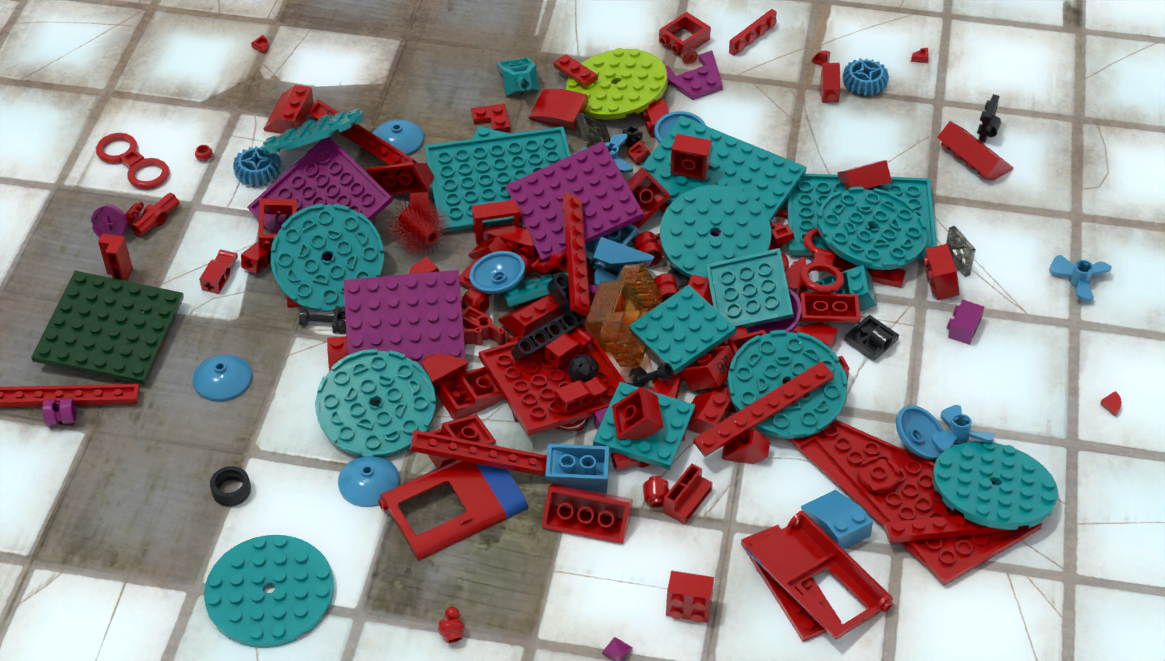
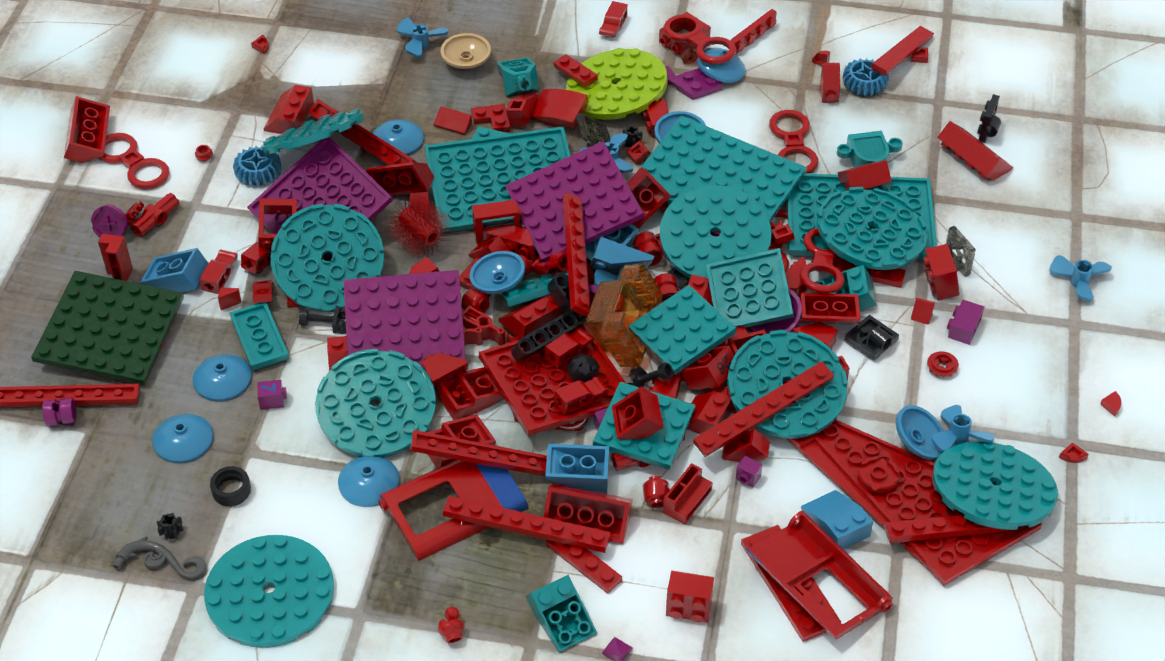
red brick [670,134,712,181] -> none
none -> red slope [64,96,110,163]
none -> dark grey plant [112,536,206,580]
none -> dark azure slope [140,248,209,292]
none -> dark azure dish [152,414,213,463]
none -> black gear [156,513,183,540]
none -> red slope [218,288,241,310]
none -> teal plate [229,302,289,371]
none -> red slope [252,280,273,303]
none -> magenta brick [257,380,287,410]
none -> dark azure piece [397,18,448,58]
none -> red slope [434,106,472,135]
none -> tan dish [441,33,491,69]
none -> red plate [443,496,611,553]
none -> red slope [506,92,541,127]
none -> teal slope [525,575,597,652]
none -> red plate [546,540,622,594]
none -> red piece [599,1,628,38]
none -> red bar [663,14,736,64]
none -> dark azure dish [697,48,746,83]
none -> magenta plate [736,456,763,487]
none -> red bar [769,110,818,174]
none -> teal piece [837,130,903,167]
none -> red tile [871,26,934,76]
none -> red slope [911,298,935,325]
none -> red gear [927,351,959,378]
none -> red tile [1059,442,1089,463]

